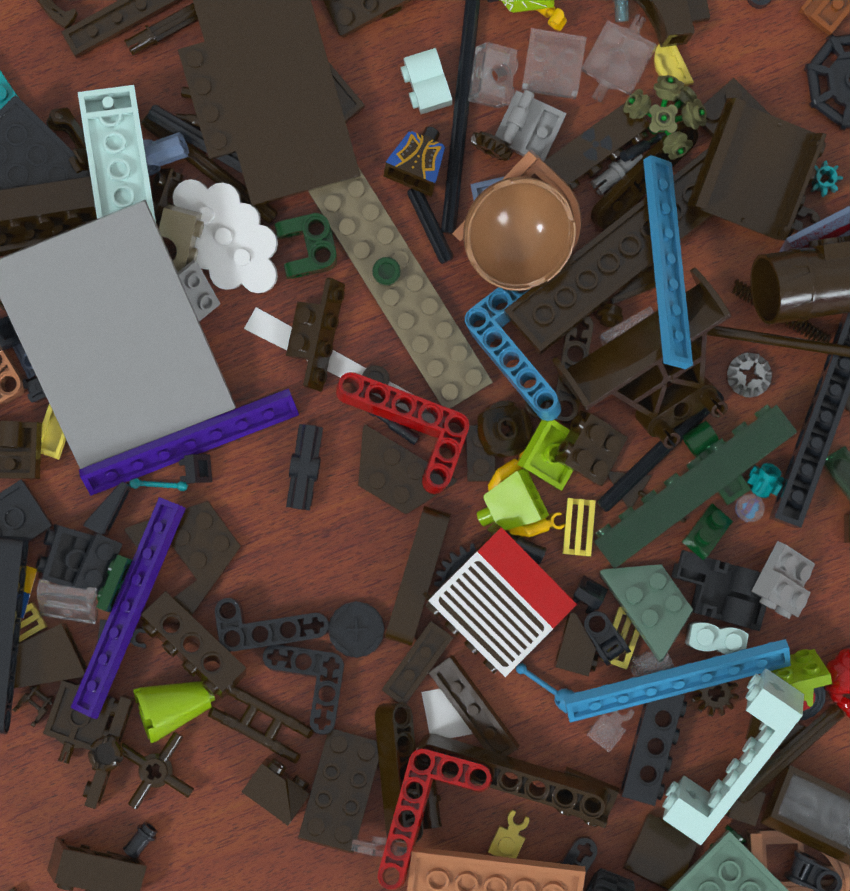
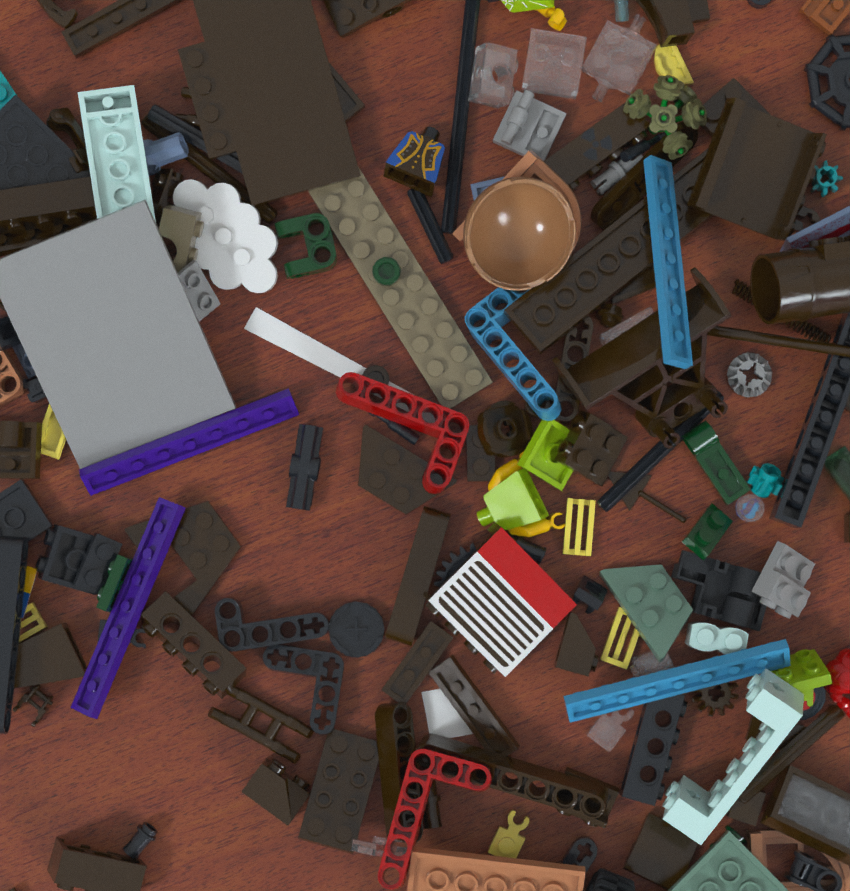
clear plate [37,579,98,624] -> none
dark brown plate [43,680,117,764] -> none
black slope [83,482,132,535] -> none
dark brown plate [83,695,135,809] -> none
dark brown bar [122,731,194,809] -> none
dark brown axle [124,3,198,56] -> none
teal hinge [129,478,188,491] -> none
lime cone [133,681,215,743] -> none
black tile [179,454,212,484] -> none
dark brown bracket [286,278,345,392] -> none
light aqua brick [400,48,452,114] -> none
dark brown gear [471,131,513,161] -> none
dark azure hinge [516,663,575,713] -> none
black piece [584,611,631,666] -> none
clear green brick [594,404,797,569] -> none

